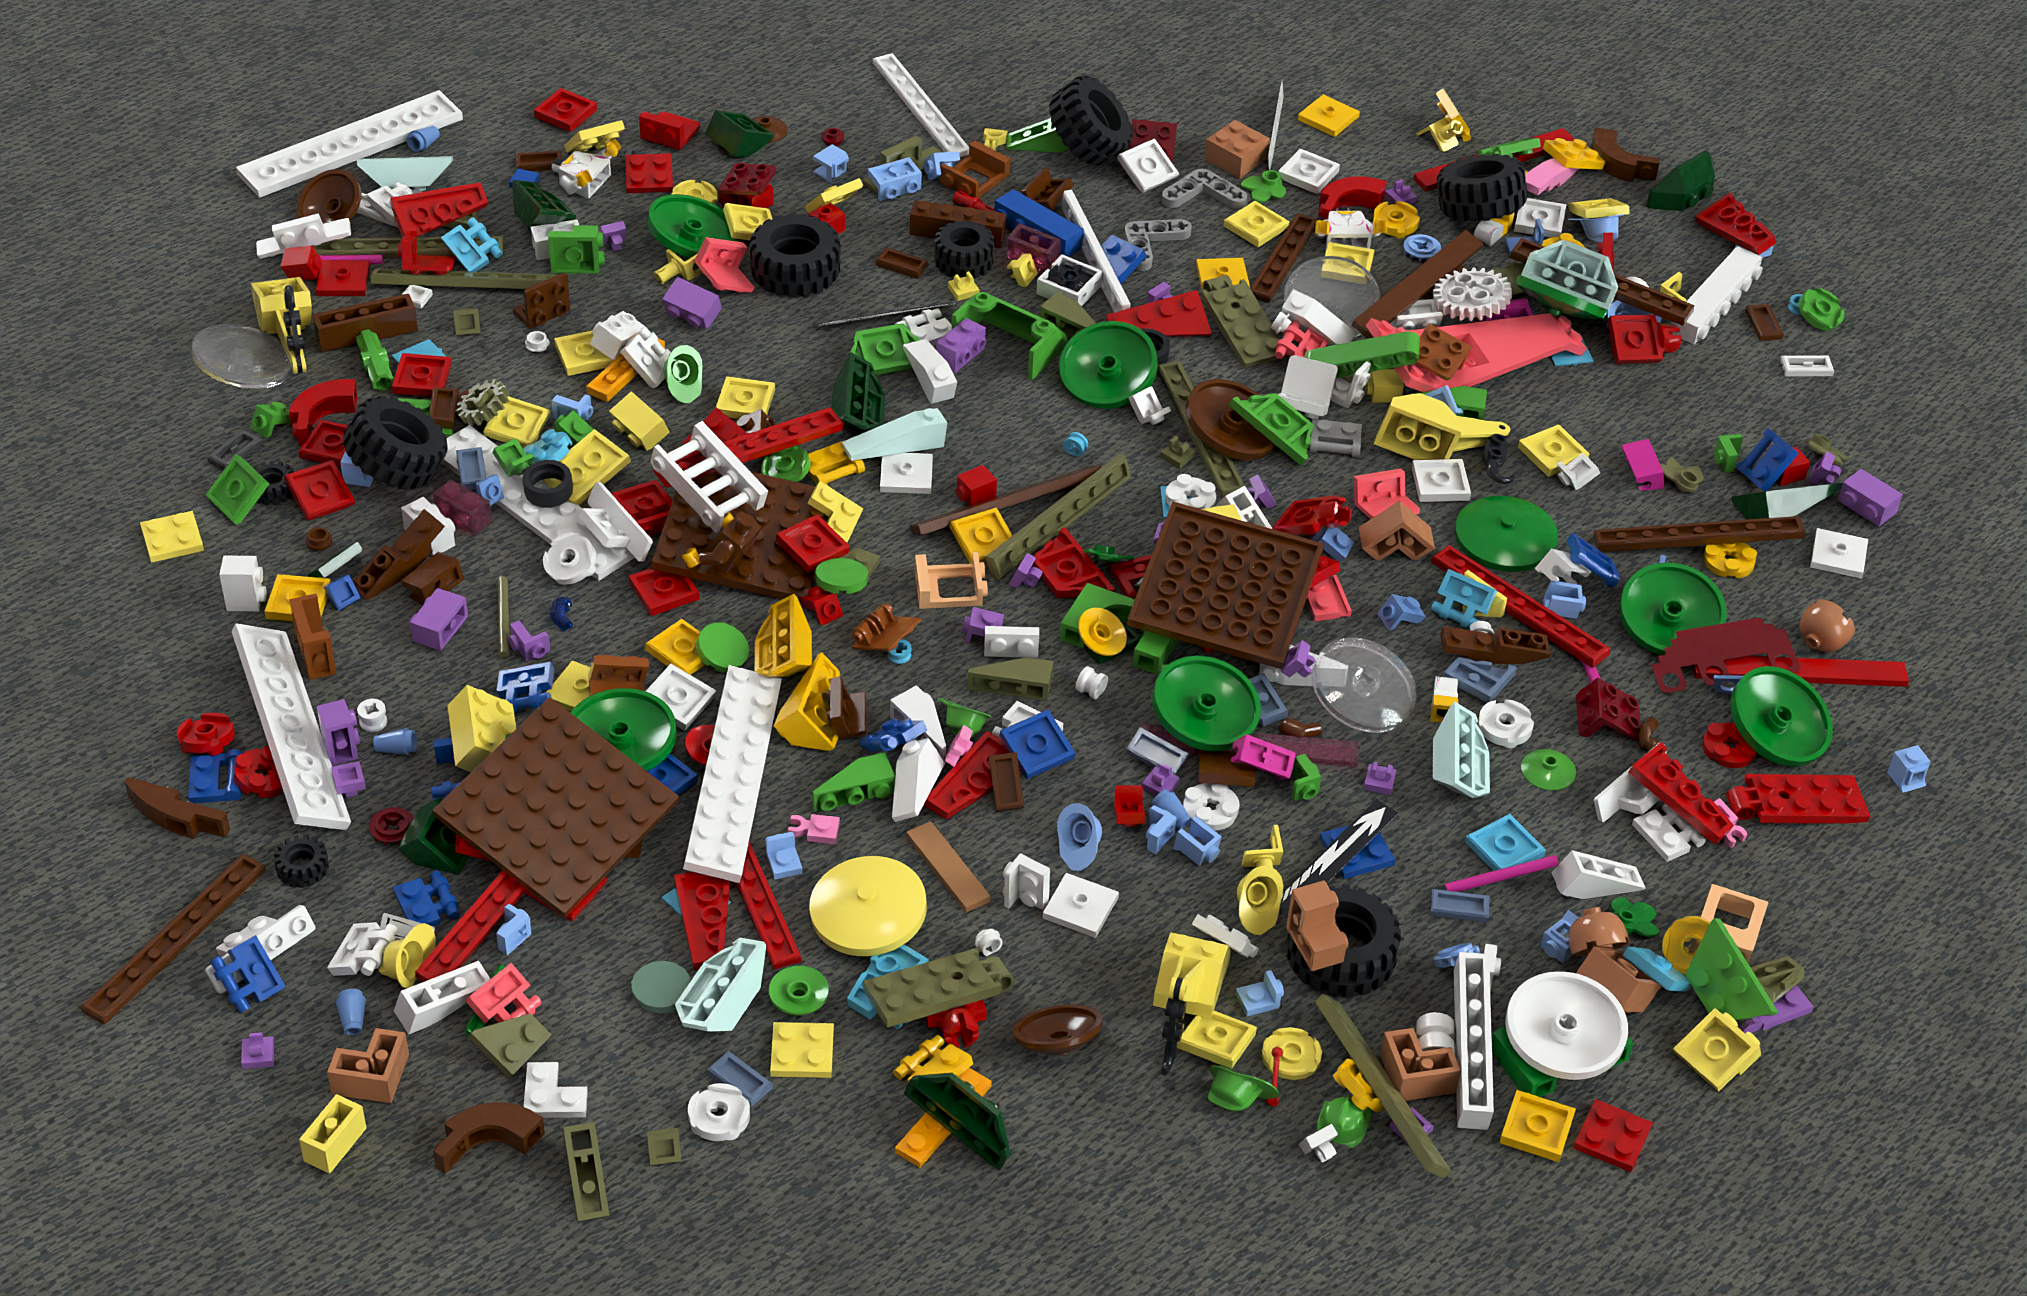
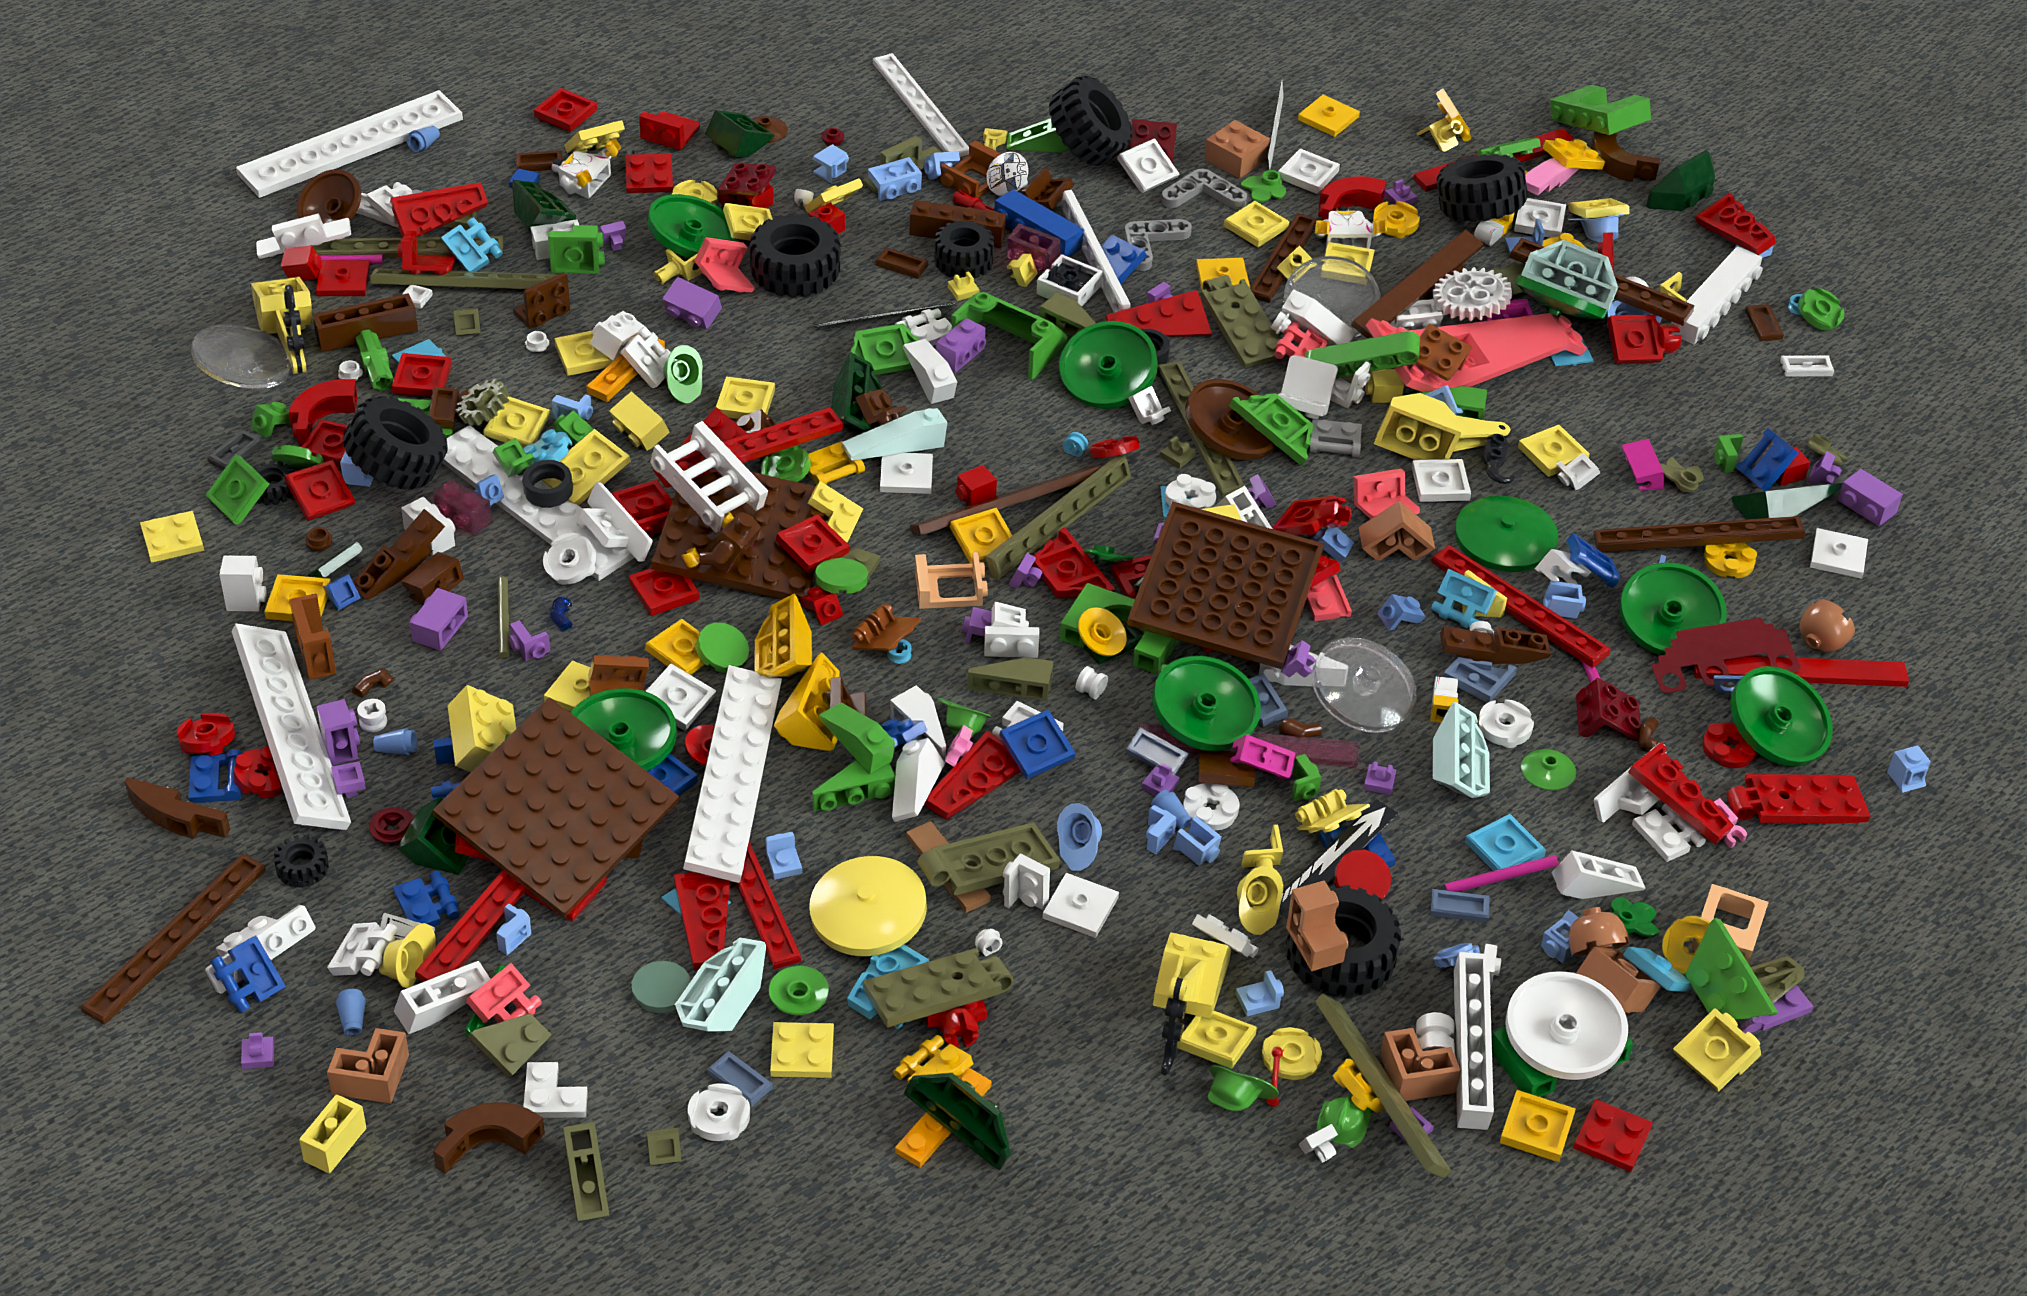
light aqua wedge [357,156,453,191] -> none
sand blue tile [456,447,487,491] -> none
blue plate [496,662,554,712] -> none
bright pink plate [788,814,840,844] -> none
reddish brown tile [989,752,1024,812] -> none
reddish brown dish [1013,1004,1103,1055] -> none
red bracket [1114,785,1145,827] -> none
light blue gear [1403,234,1441,261] -> none
none -> bright green tile [271,445,324,470]
none -> white plate [338,360,363,380]
none -> reddish brown arm [352,669,393,698]
none -> white hinge [794,189,814,207]
none -> bright green slope [819,702,895,774]
none -> reddish brown bracket [856,389,907,426]
none -> olive hinge [918,822,1061,896]
none -> white dish [987,152,1028,196]
none -> white bracket [991,602,1029,627]
none -> red tile [1090,436,1140,458]
none -> light yellow bracket [1277,246,1316,284]
none -> light yellow hinge [1295,789,1370,833]
none -> red tile [1334,849,1392,899]
none -> bright green arch [1550,85,1651,135]

